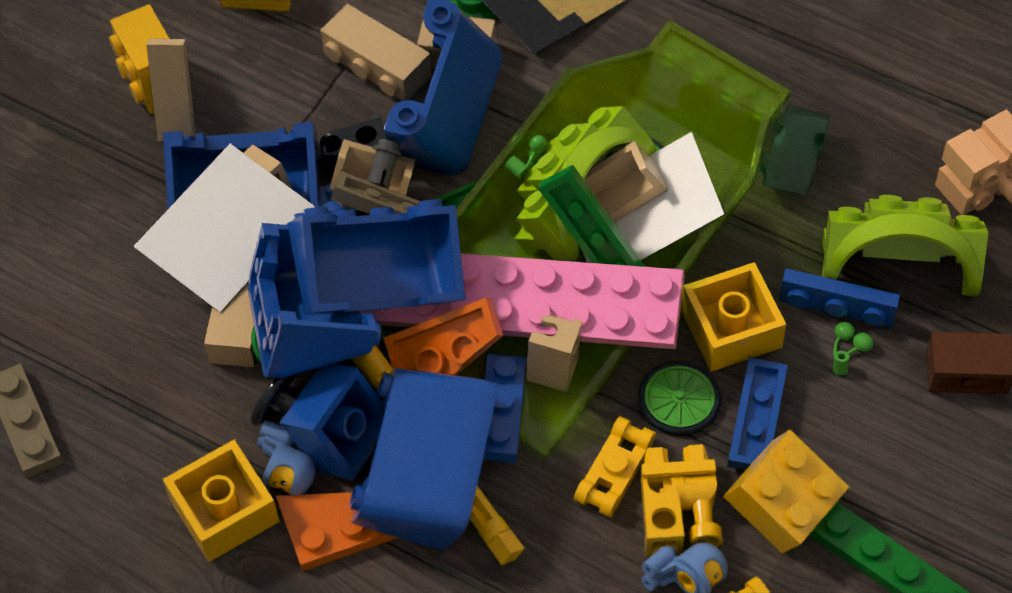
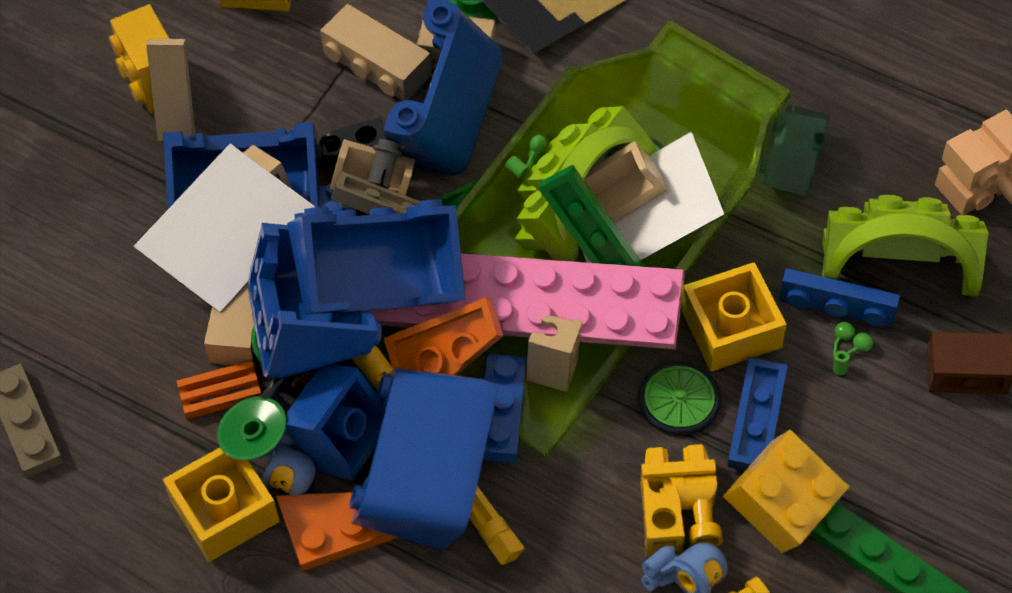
yellow plate [573,416,656,518] -> none
none -> orange tile [176,360,262,420]
none -> green piece [217,397,286,460]

